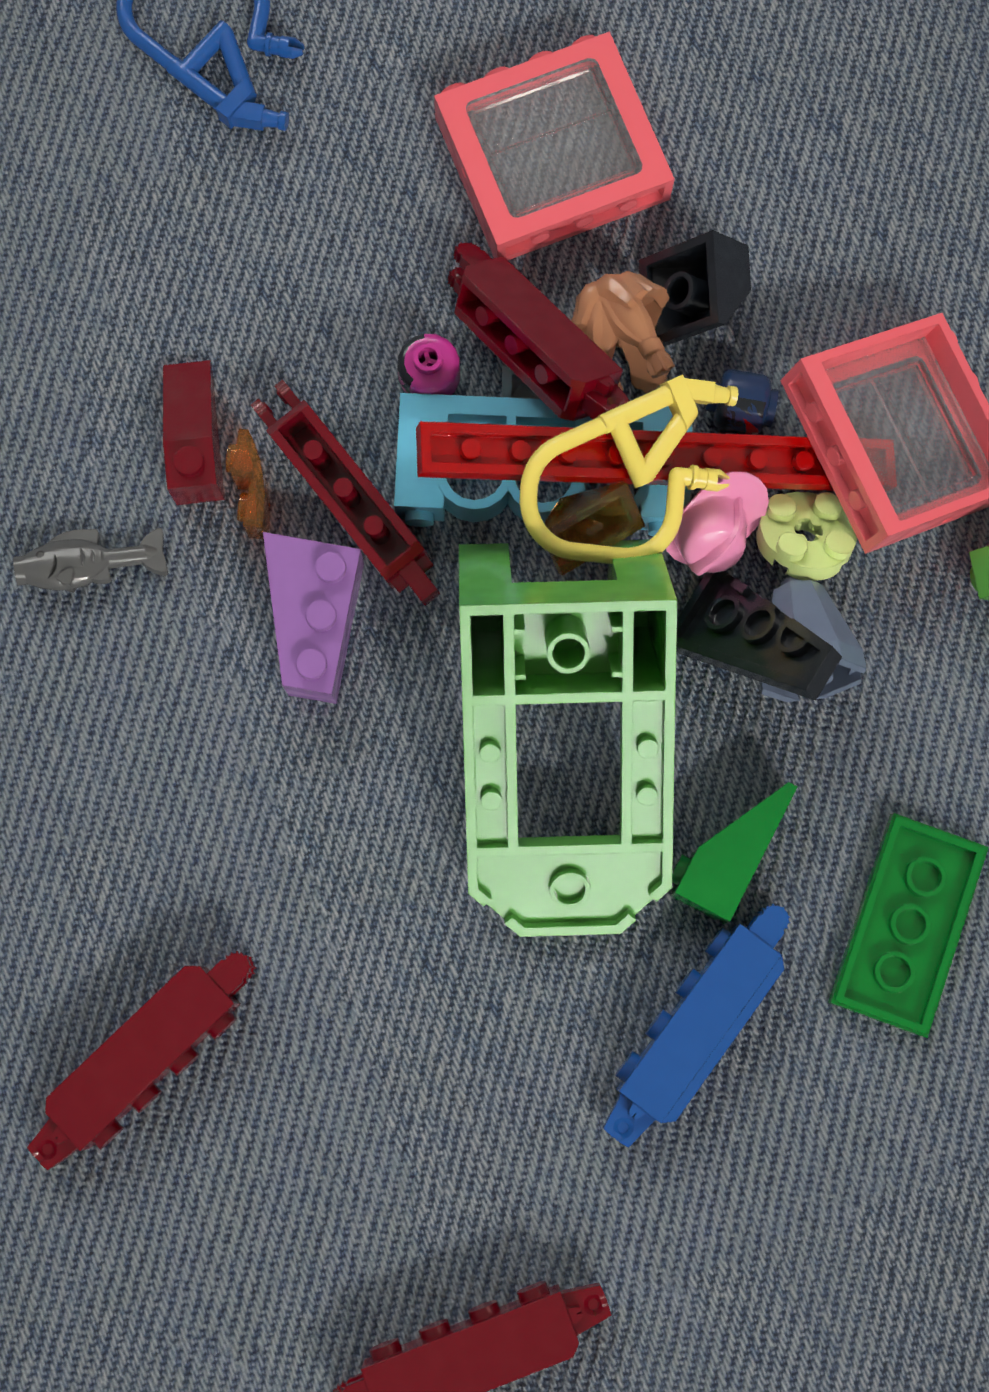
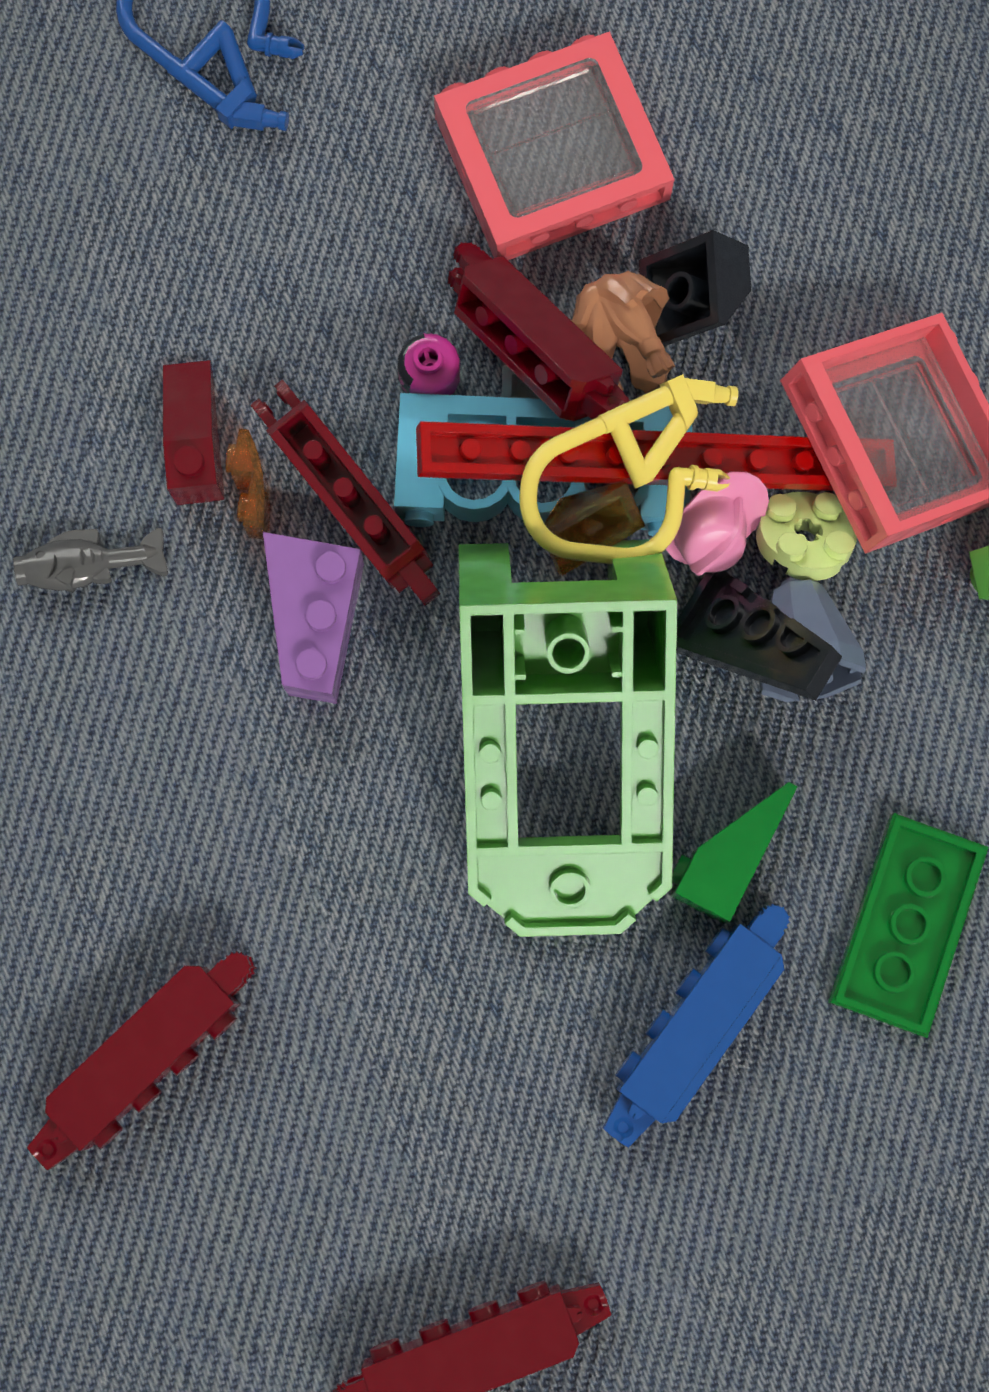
dark blue head [705,369,779,435] -> none

